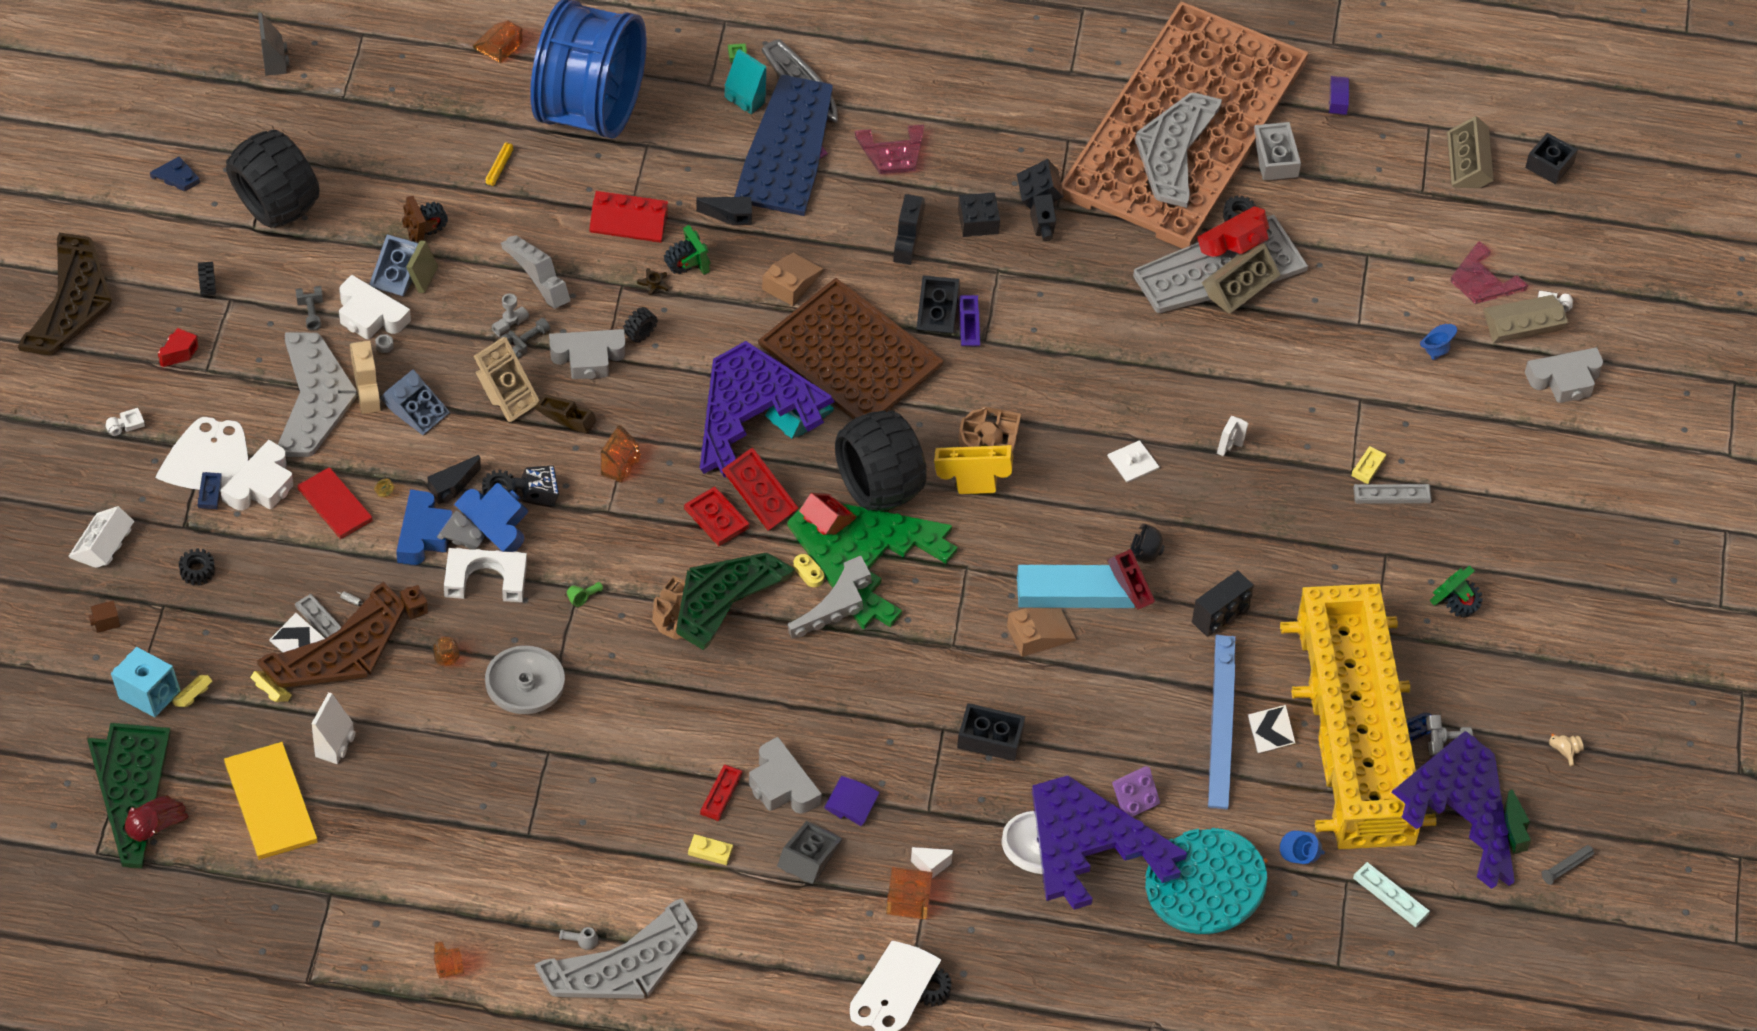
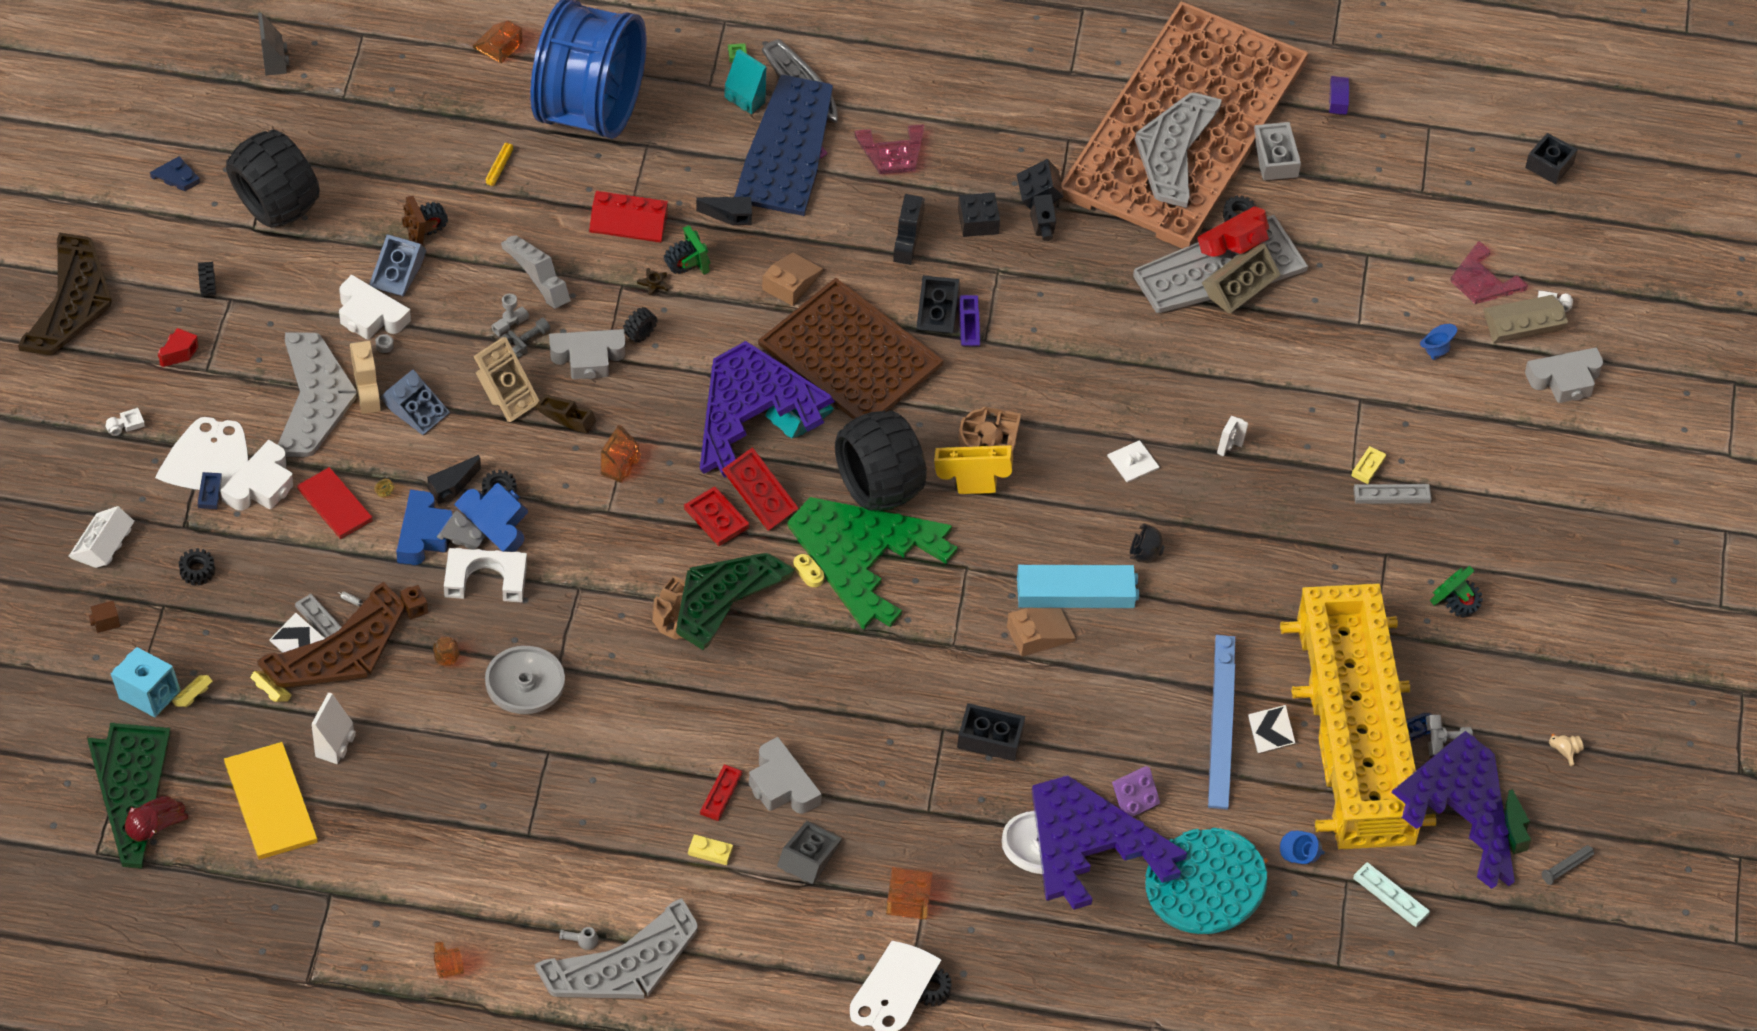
dark grey bar [295,286,323,330] -> none
olive tile [406,241,438,293] -> none
black torso [512,465,559,506] -> none
bright green bar [567,582,603,607] -> none
light grey arch [788,556,872,639] -> none
slope [799,493,857,535] -> none
dark purple slope [824,776,879,826] -> none
white slope [911,847,953,880] -> none
dark red slope [1107,549,1155,610] -> none
black brick [1192,570,1254,637] -> none
dark tan slope [1447,116,1494,188] -> none

